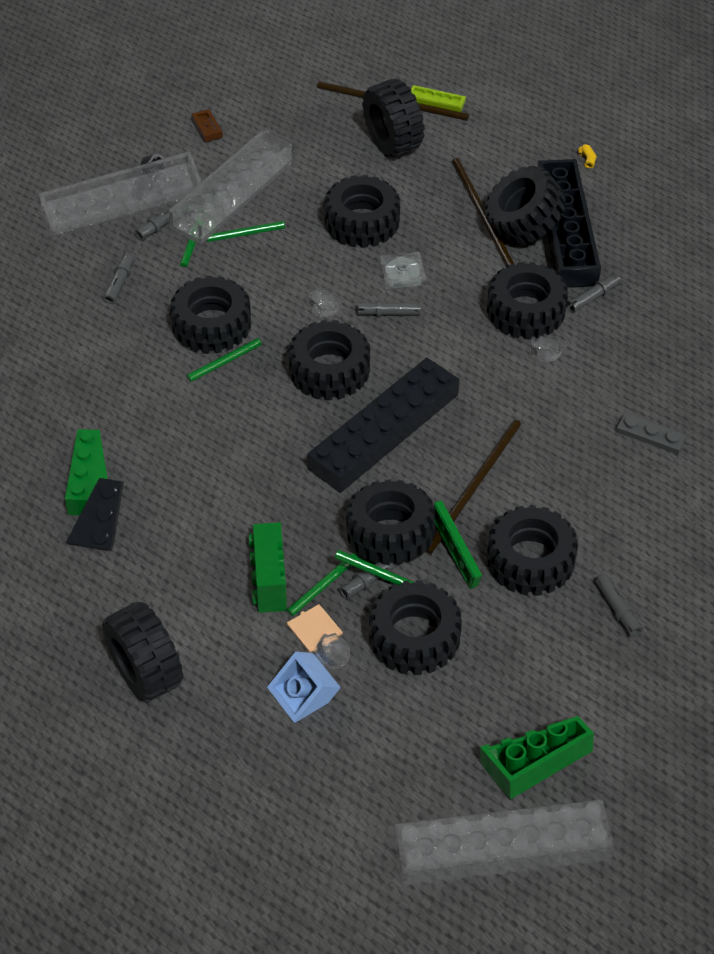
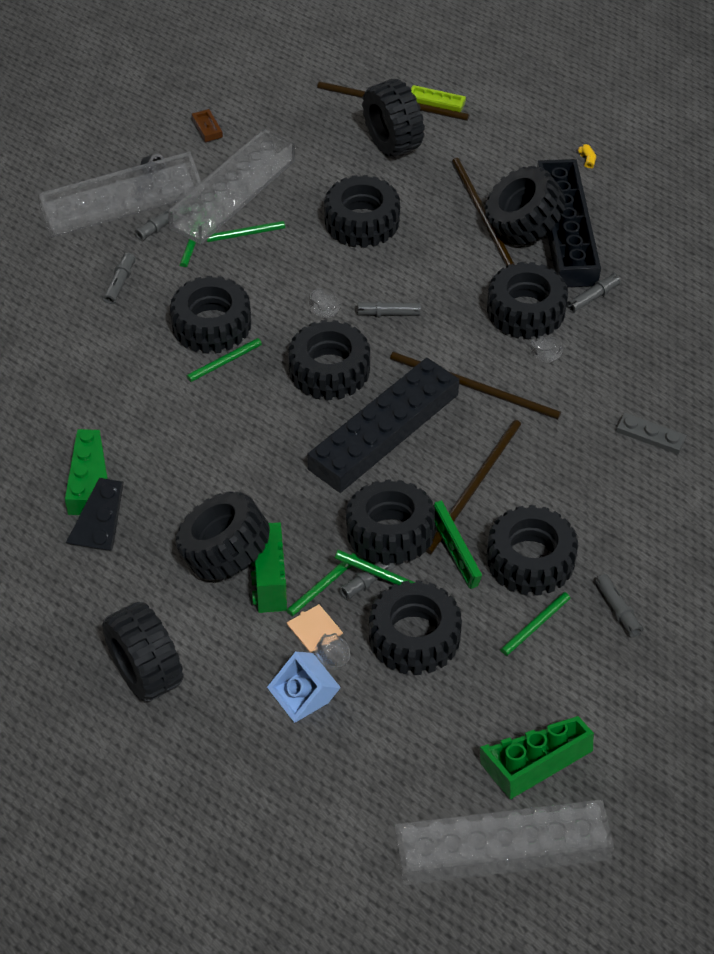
clear piece [380,252,427,289] -> none
none -> black tyre [176,491,270,580]
none -> dark brown piece [390,352,561,420]
none -> green bar [500,592,570,656]

